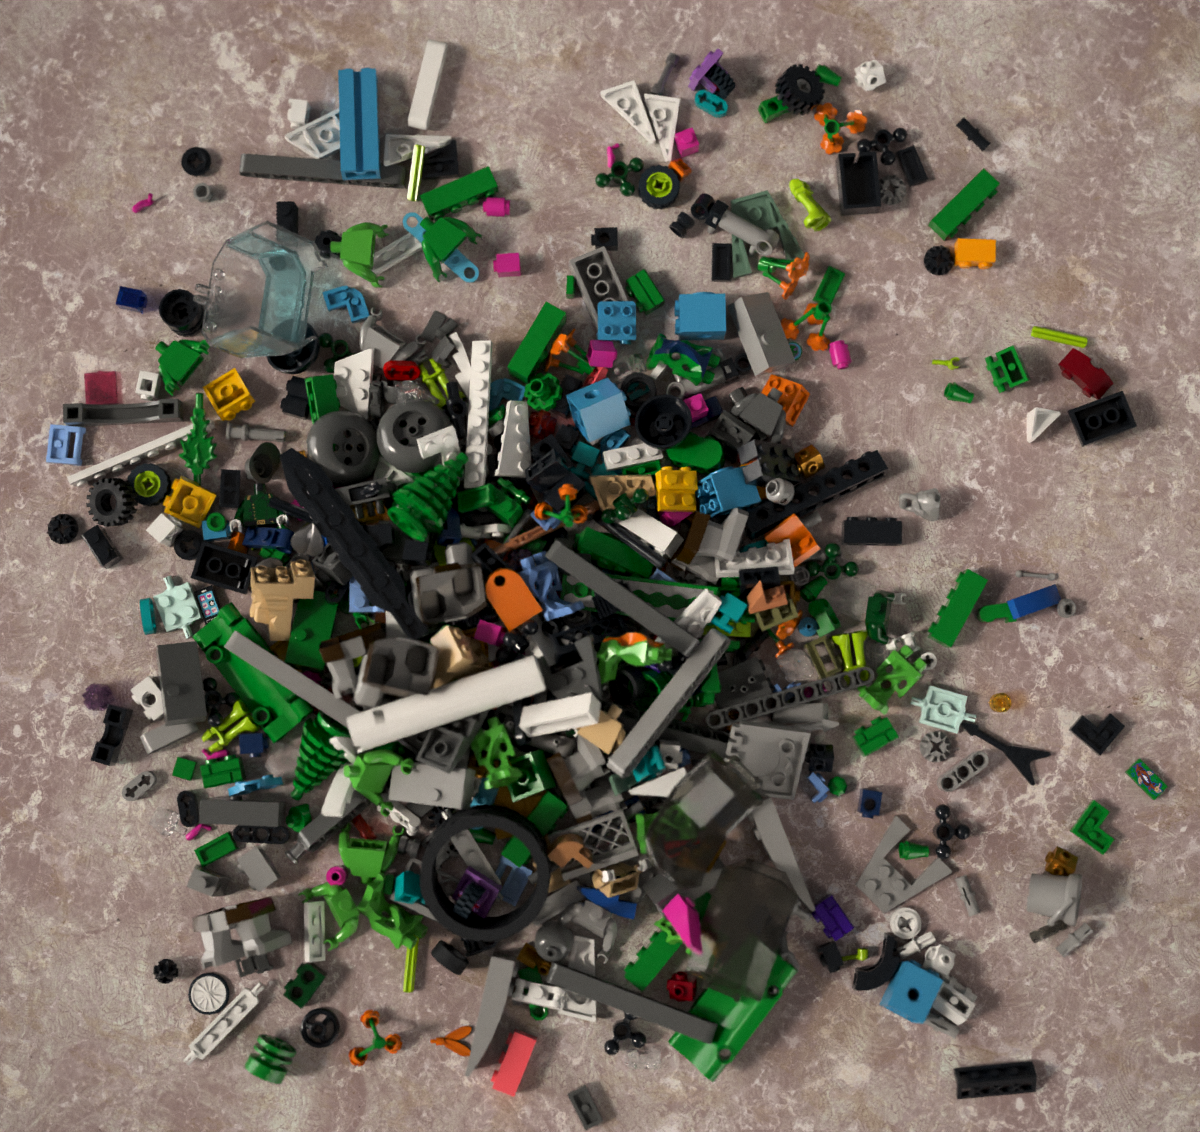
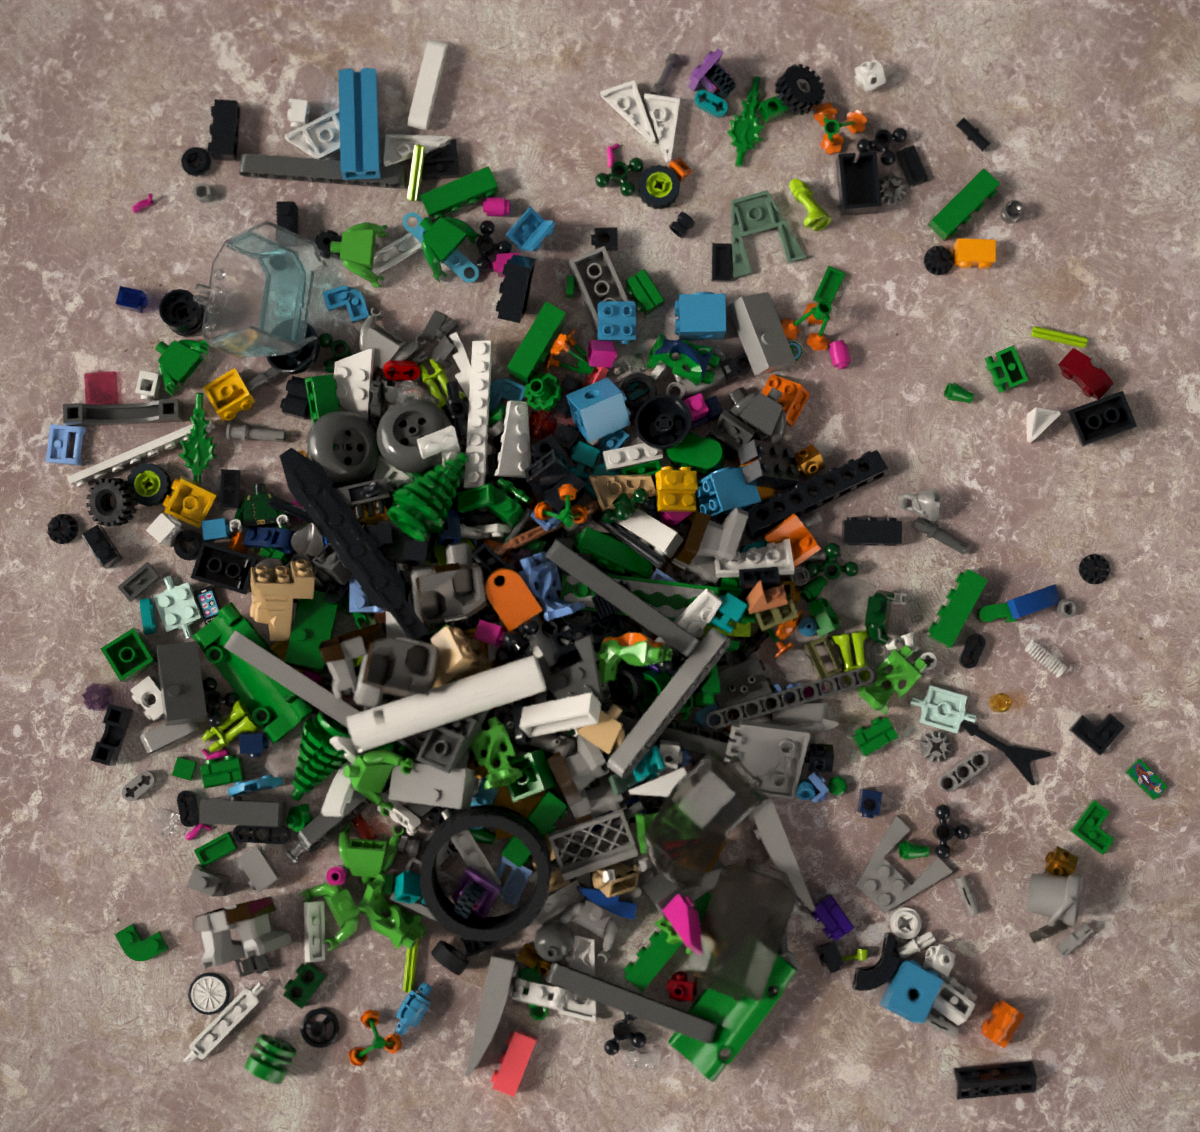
black gear [153,959,179,984] -> none
green tile [206,512,227,532] -> none
dark grey piece [245,442,281,484] -> none
orange piece [430,1026,472,1056] -> none
medium nougat brick [547,833,593,869] -> none
dark grey plate [567,1084,603,1131] -> none
dark pink brick [674,127,699,158] -> none
light grey piece [691,193,779,257] -> none
plant [758,252,810,300] -> none
light grey head [766,478,795,505] -> none
green cone [814,64,842,87] -> none
lime hand [932,357,960,370] -> none
light grey hinge [1015,570,1055,581] -> none
none -> green brick [100,628,157,682]
none -> green plate [115,924,169,961]
none -> dark grey plate [118,562,161,602]
none -> black brick [208,99,241,161]
none -> dark grey pin [245,367,283,393]
none -> dark azure piece [395,982,432,1036]
none -> black piece [476,220,512,272]
none -> black piece [496,254,536,323]
none -> dark azure bracket [505,207,556,252]
none -> dark azure brick [693,702,720,728]
none -> green piece [727,76,764,167]
none -> dark azure tile [796,779,815,800]
none -> dark grey pin [913,516,969,555]
none -> black beam [959,634,986,669]
none -> orange brick [980,1000,1025,1049]
none -> flat silver wheel [1001,200,1024,224]
none -> white piece [1024,640,1067,677]
none -> black gear [1079,554,1111,584]

